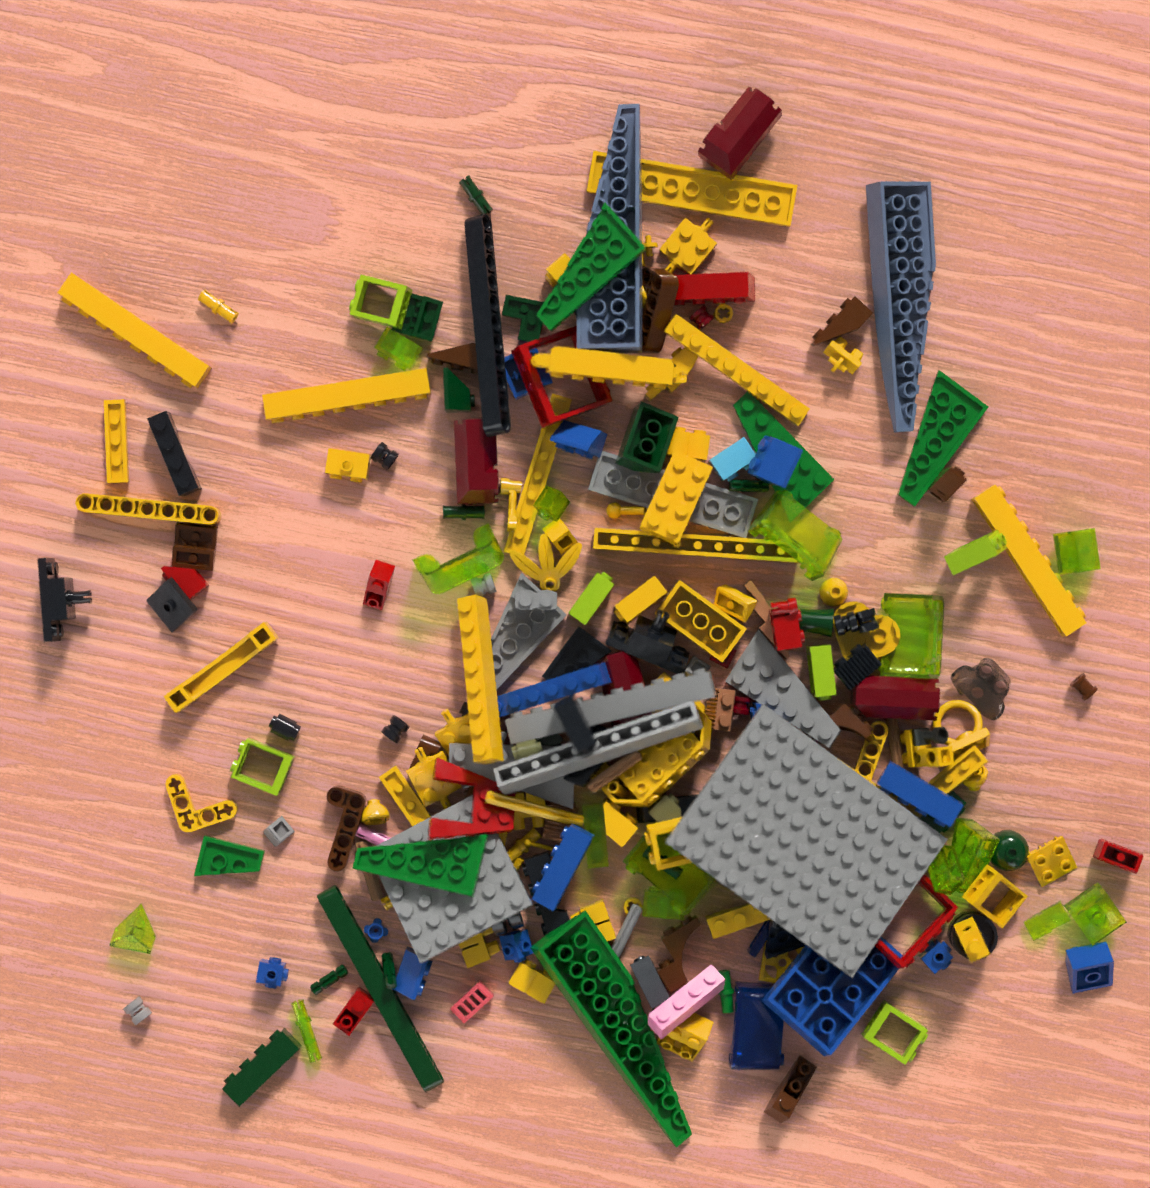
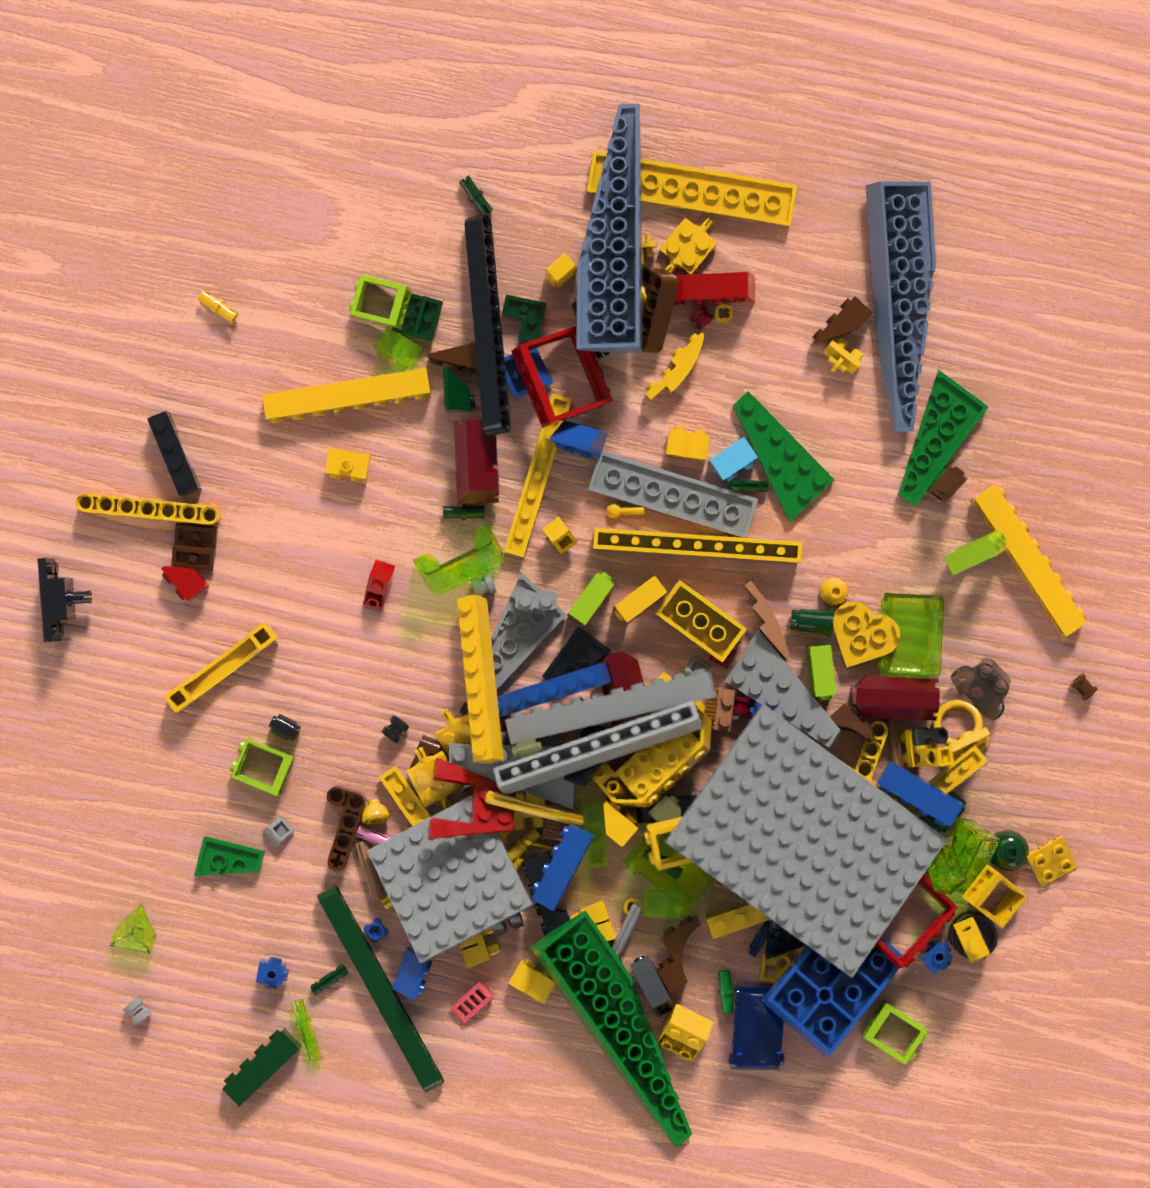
yellow brick [57,272,212,388] -> none
yellow plate [104,399,129,483] -> none
black plate [146,577,198,632] -> none
yellow beam [165,774,238,832] -> none
red slope [333,987,374,1036] -> none
green wing [352,834,489,897] -> none
black wheel [370,442,399,470] -> none
dark green axle [381,952,397,990] -> none
blue brick [499,929,533,963] -> none
yellow brick [500,478,522,532] -> none
yellow plant [509,534,582,592] -> none
yellow hinge [530,346,687,389] -> none
clear neon green brick [533,485,570,522] -> none
green wing [537,203,647,332] -> none
black slope [553,693,597,753] -> none
medium nougat axle [587,751,642,793] -> none
black brick [606,610,690,674] -> none
dark green slope [615,401,679,473] -> none
yellow brick [639,450,713,546] -> none
bright pink brick [648,964,725,1039] -> none
yellow plate [663,314,810,426] -> none
dark red brick [698,87,782,180] -> none
yellow slope [713,584,757,622] -> none
blue slope [747,435,803,488] -> none
clear neon green windscreen [748,490,843,581] -> none
reddish brown slope [764,1056,817,1123] -> none
red hinge [769,597,805,651] -> none
black wheel [833,611,859,636] -> none
black brick [834,643,882,691] -> none
black wheel [855,608,880,633] -> none
yellow brick [963,766,988,791] -> none
clear neon green slope [1024,901,1071,941] -> none
clear neon green slope [1053,528,1101,575] -> none
clear neon green slope [1064,882,1127,946] -> none
blue slope [1065,942,1114,994] -> none
red brick [1093,838,1143,874] -> none

